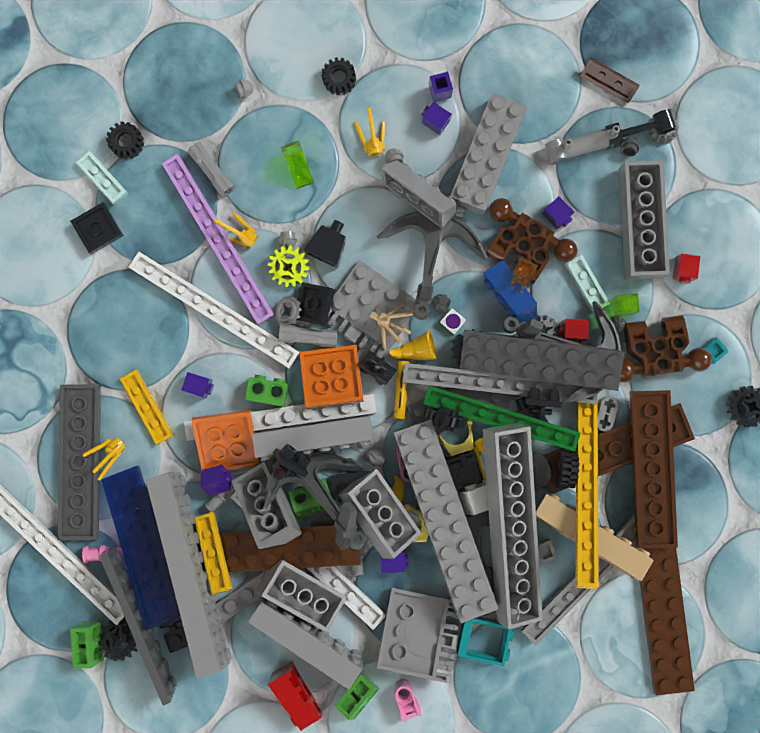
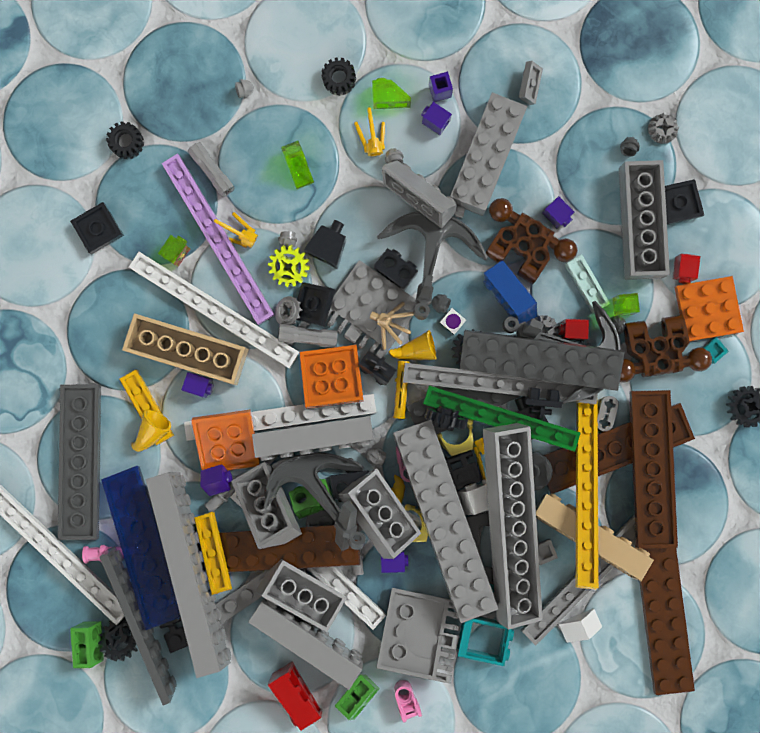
light aqua tile [75,150,128,205] -> none
yellow plant [83,437,126,481] -> none
bright green brick [245,374,289,407] -> none
black hips [273,444,311,478] -> none
clear orange plate [510,257,538,291] -> none
light grey piece [545,109,677,164] -> none
black tyre [556,451,580,488] -> none
reddish brown plate [580,57,640,104] -> none
none -> tan brick [122,313,249,385]
none -> yellow hat [131,409,171,452]
none -> clear neon green brick [158,235,190,267]
none -> clear neon green slope [372,78,411,109]
none -> black brick [374,248,418,291]
none -> light grey plate [519,61,543,105]
none -> white slope [558,608,602,643]
none -> black plate [665,179,704,225]
none -> orange plate [674,276,744,342]

